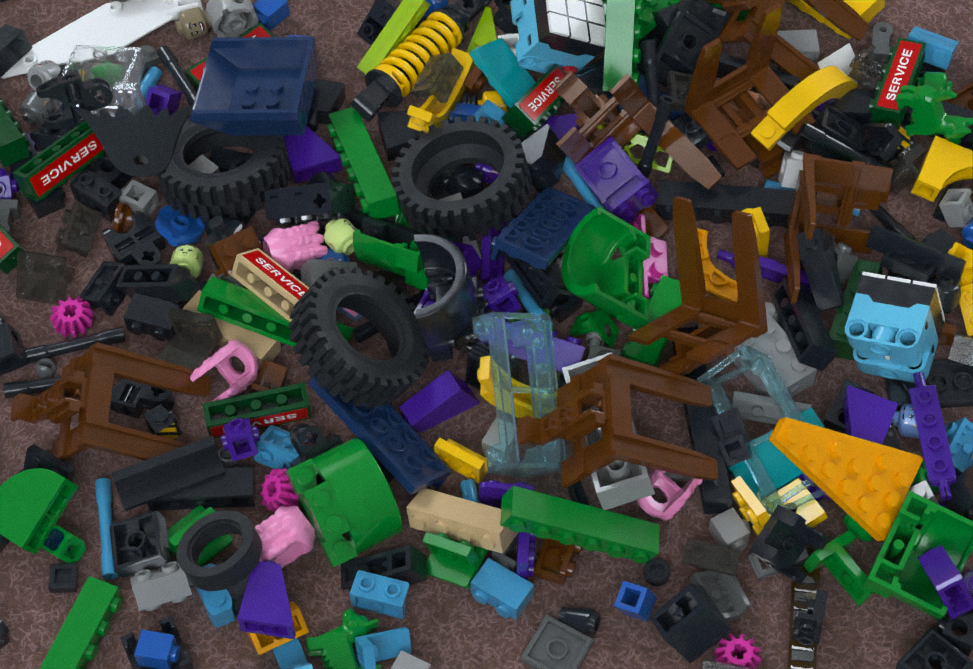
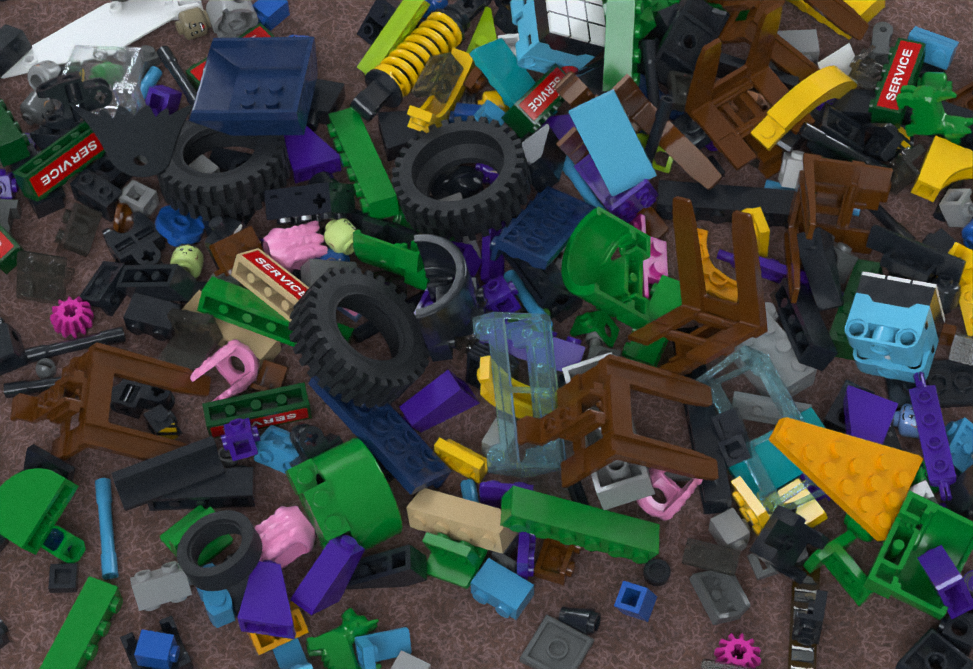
black brick [110,510,170,578] -> none
dark pink gear [260,468,299,513] -> none
dark azure bracket [350,570,409,619] -> none
black slope [649,584,733,663] -> none
none -> dark purple slope [291,534,365,615]
none -> medium azure tile [569,89,657,197]

